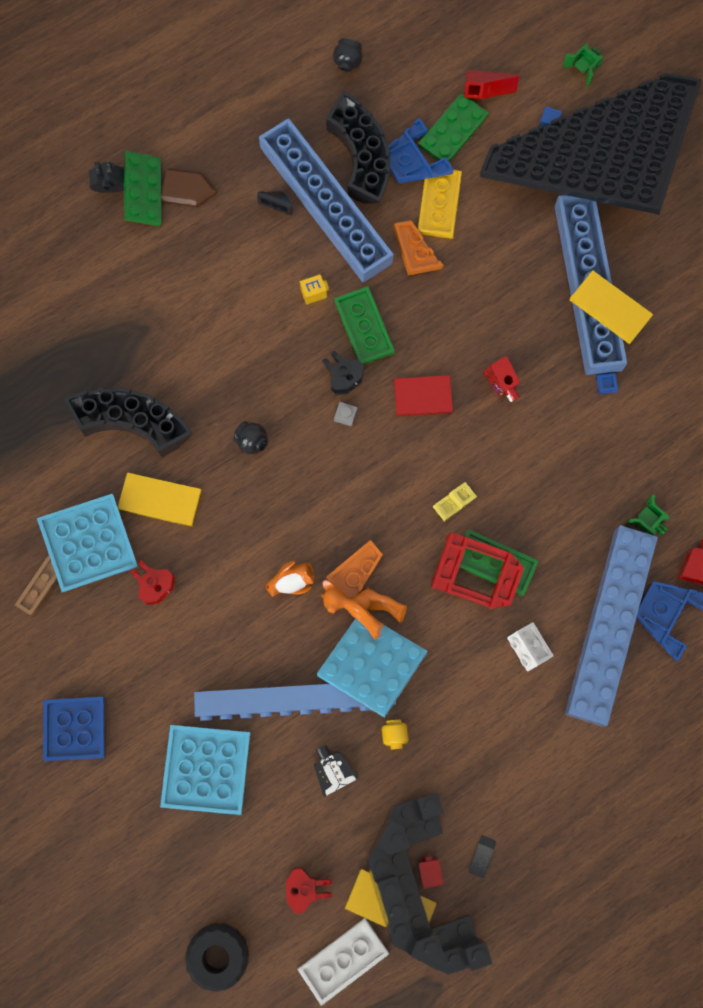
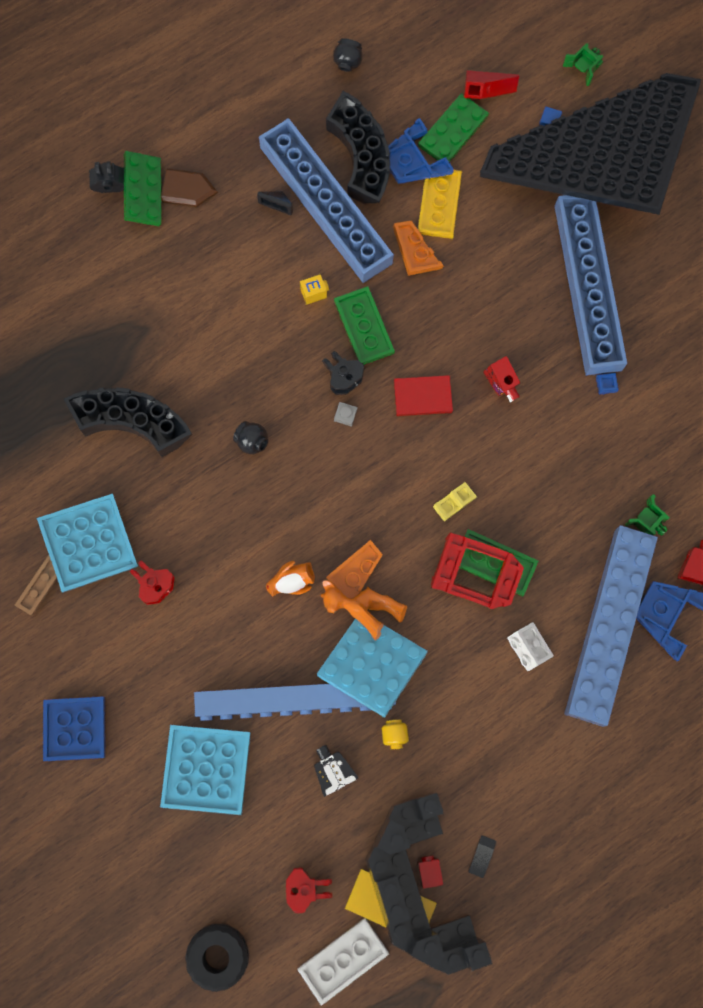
yellow tile [118,473,202,527] -> none
yellow tile [569,270,653,344] -> none

